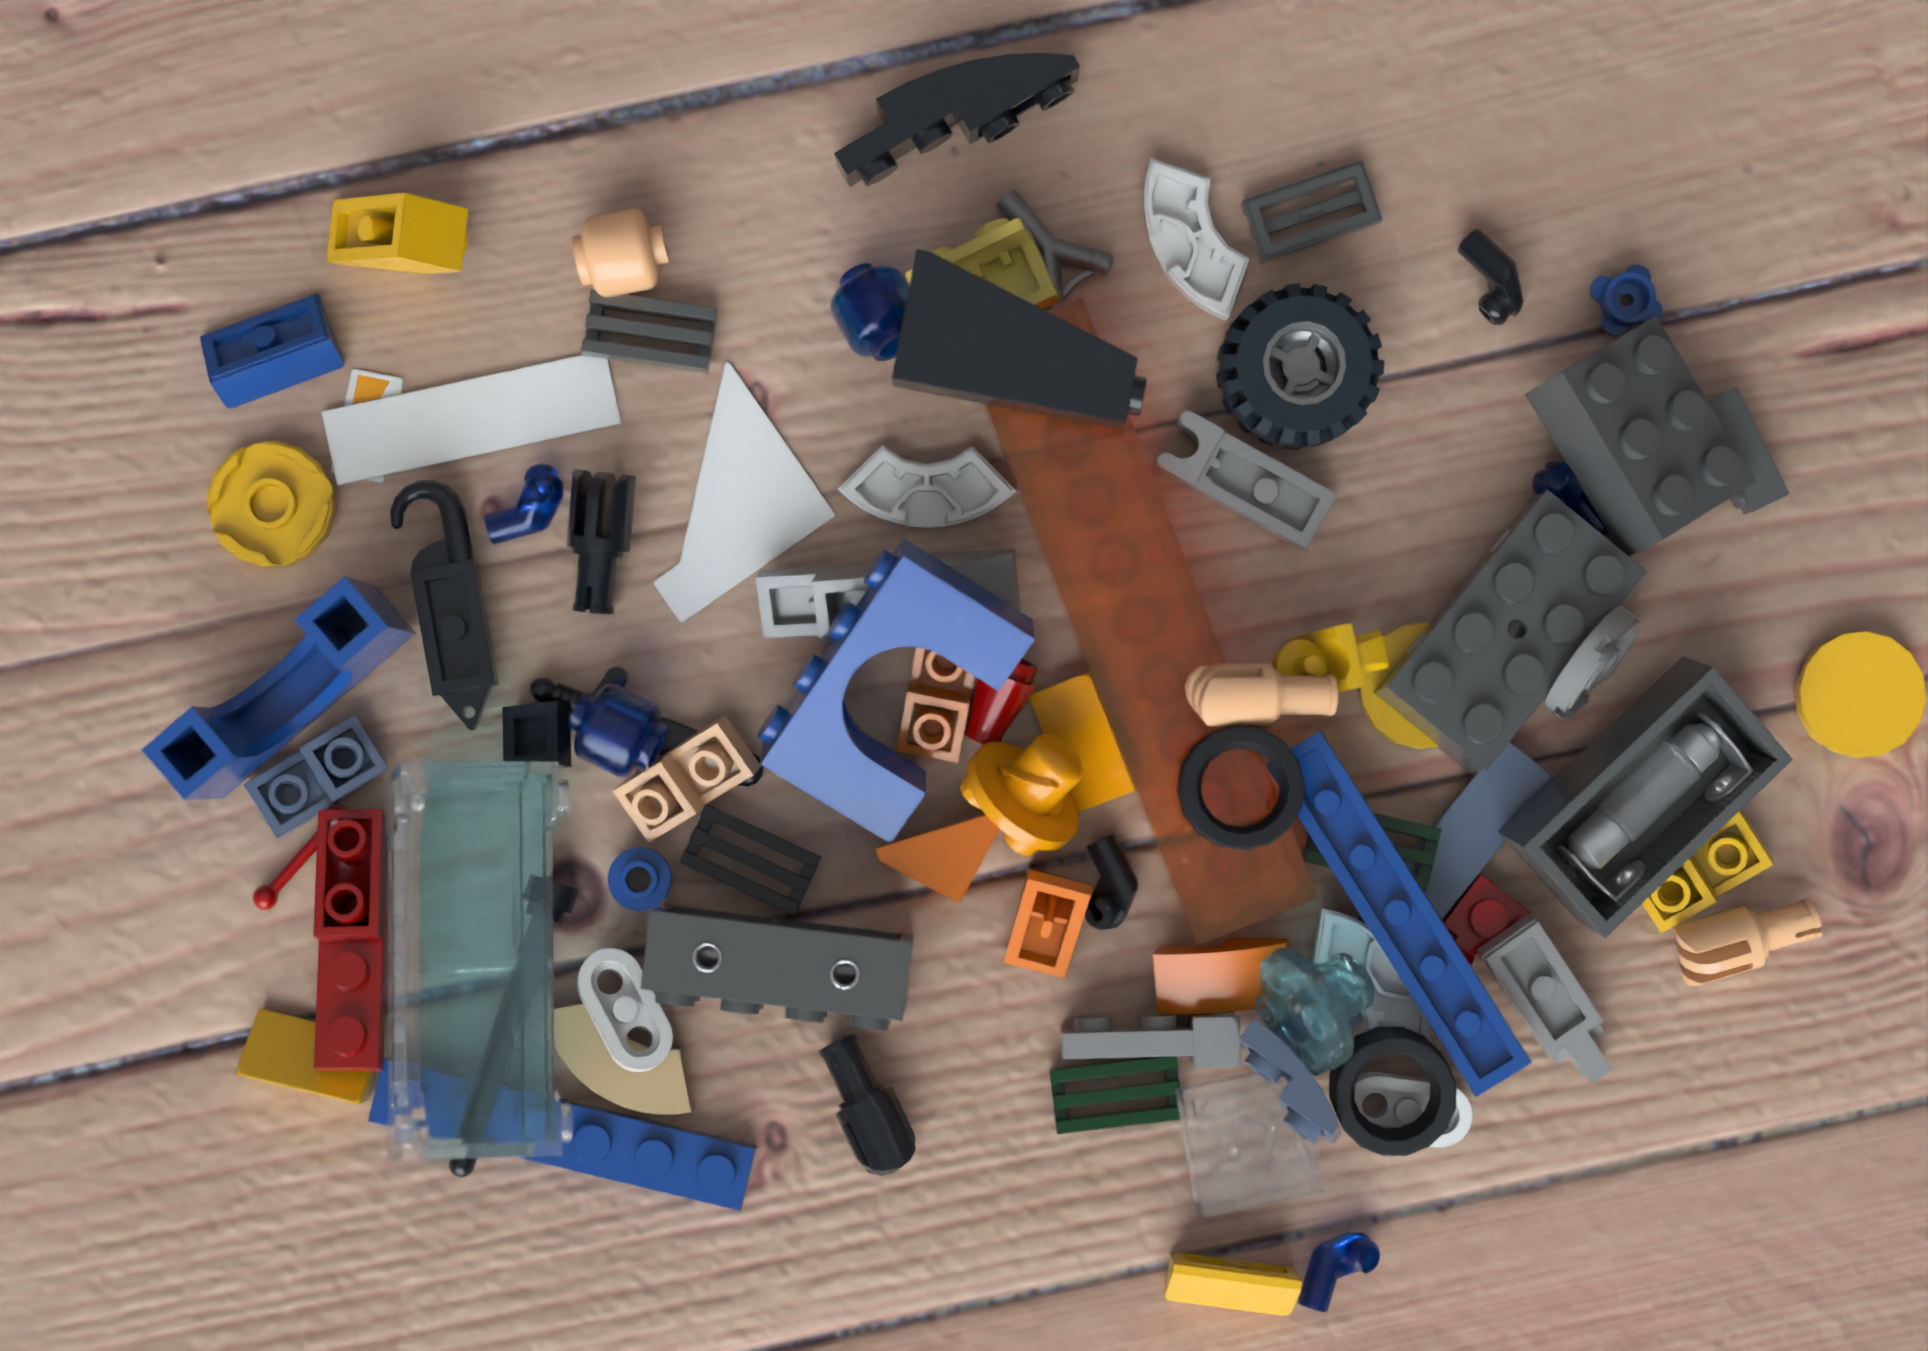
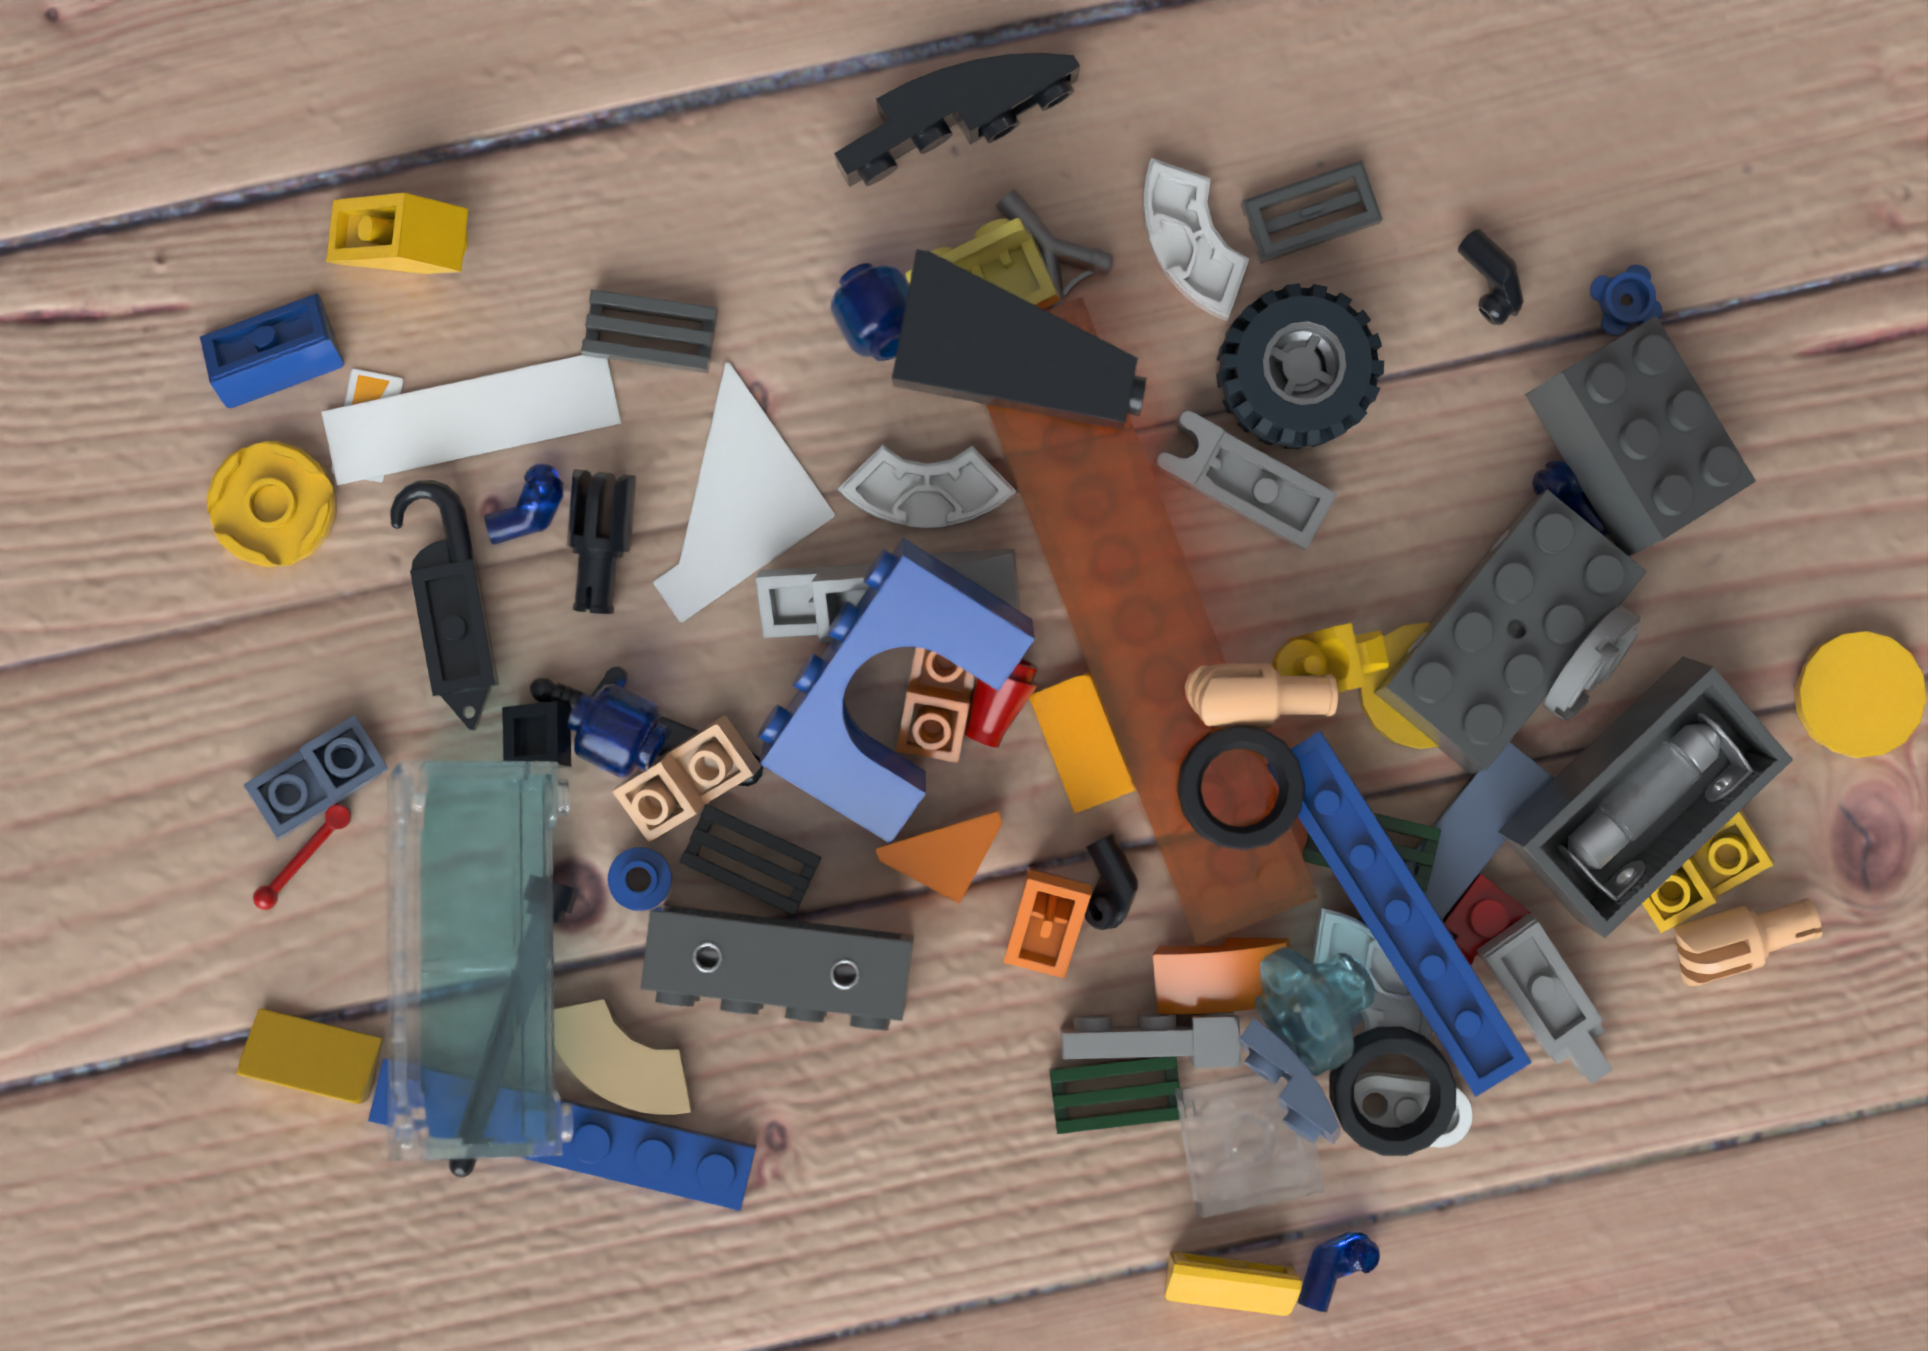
blue arch [141,576,417,800] -> none
red slope [313,809,391,1072] -> none
light nougat head [572,208,670,298] -> none
white plate [577,948,673,1072] -> none
black arm [819,1034,916,1176] -> none
light orange plate [960,734,1084,856] -> none
dark grey piece [1708,387,1789,515] -> none

